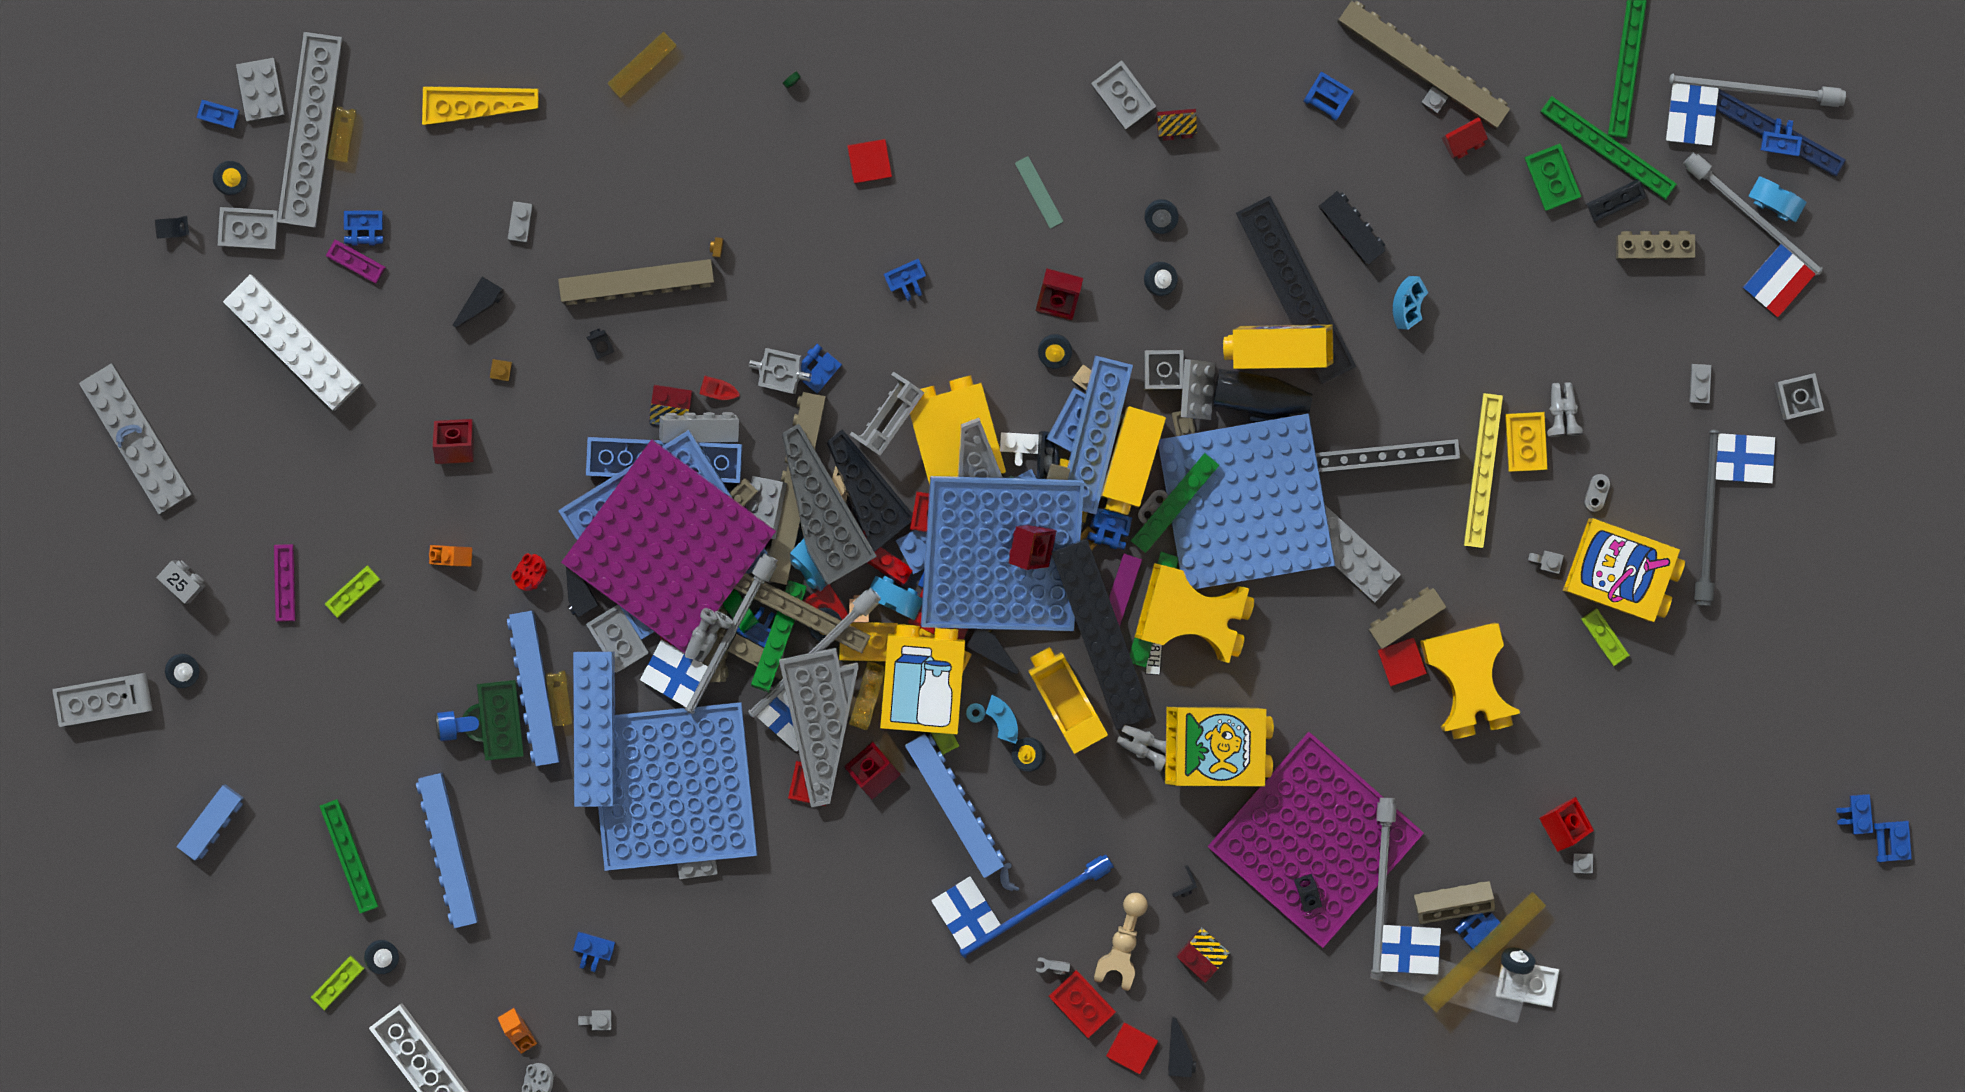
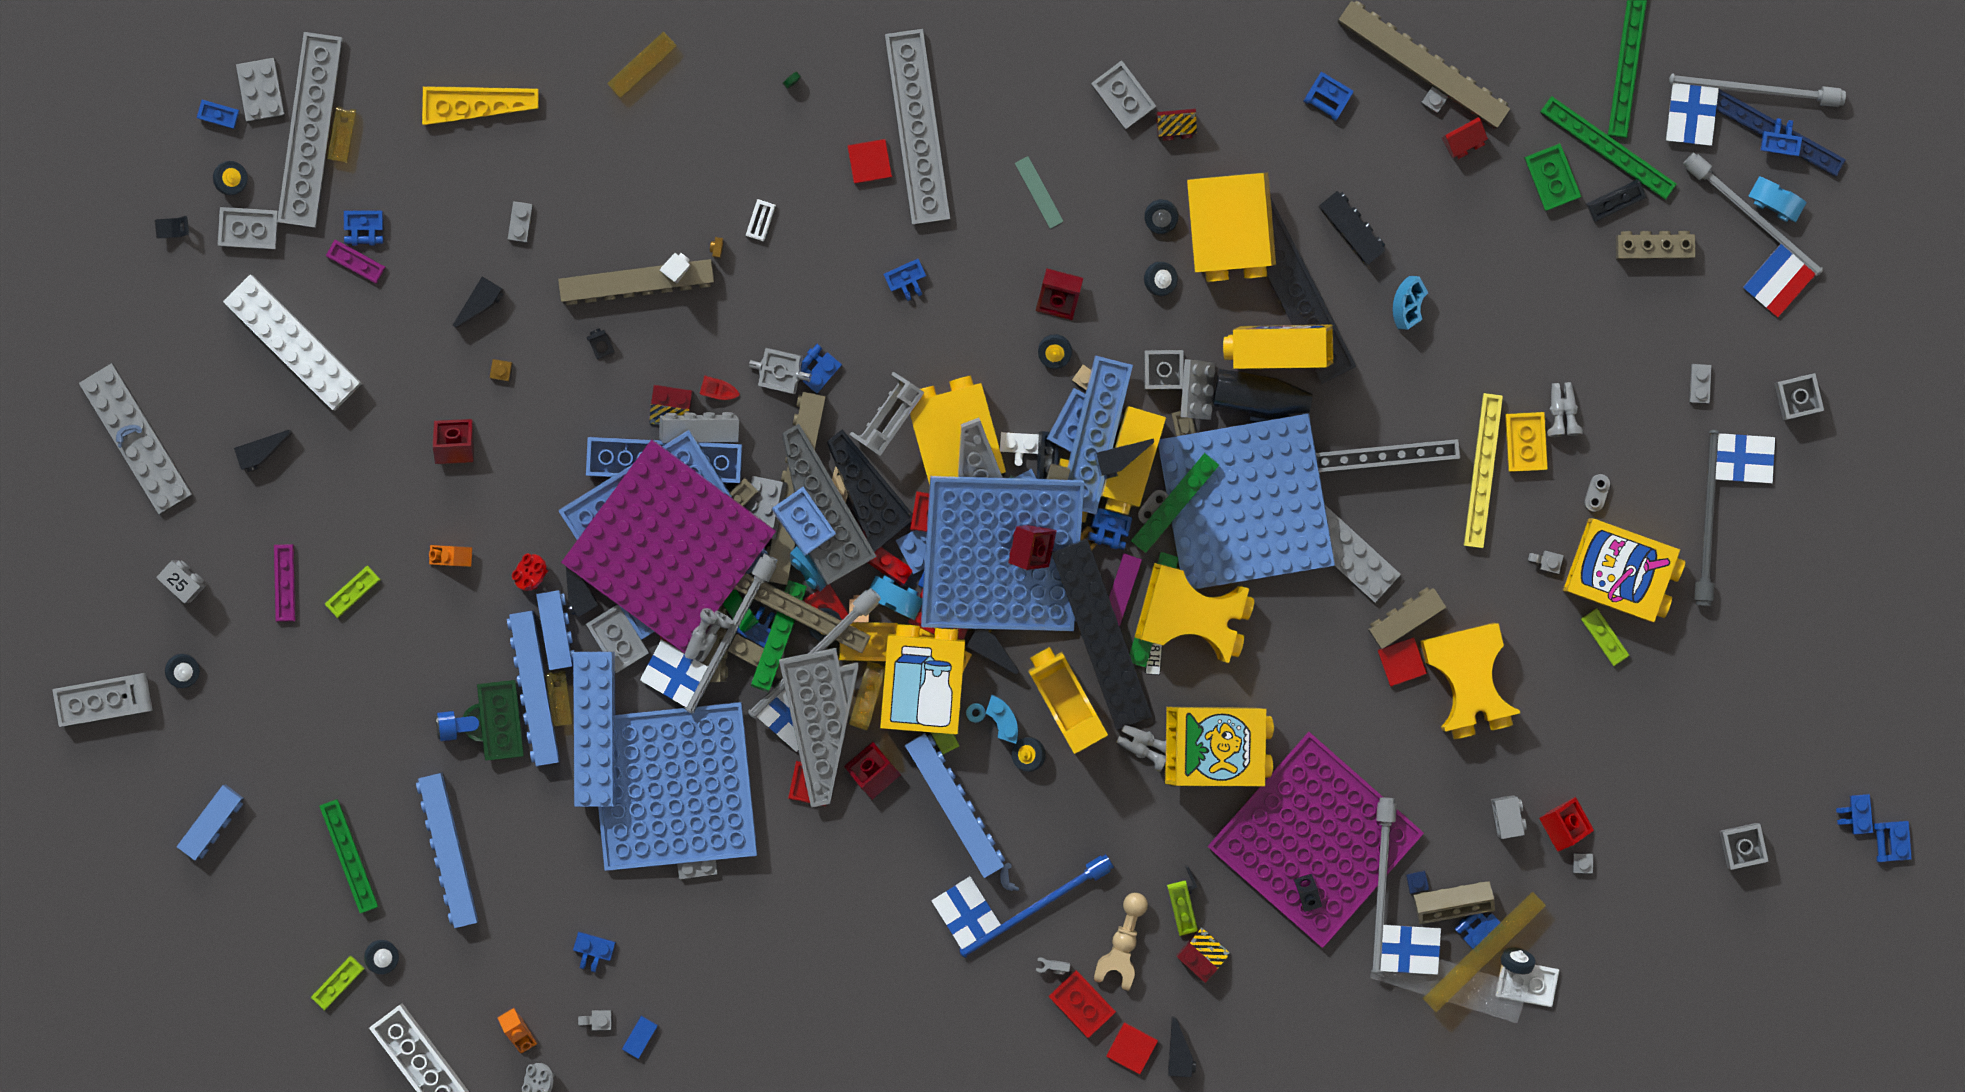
none -> black slope [234,430,292,472]
none -> medium blue brick [536,590,575,670]
none -> blue tile [622,1015,658,1059]
none -> white slope [660,253,691,284]
none -> white tile [746,199,776,242]
none -> medium blue tile [771,487,836,556]
none -> light grey plate [885,29,950,225]
none -> black slope [1094,438,1154,479]
none -> lime tile [1167,880,1198,936]
none -> yellow brick [1187,172,1276,282]
none -> dark blue plate [1406,870,1429,894]
none -> light grey brick [1491,795,1527,839]
none -> light grey brick [1719,823,1769,870]

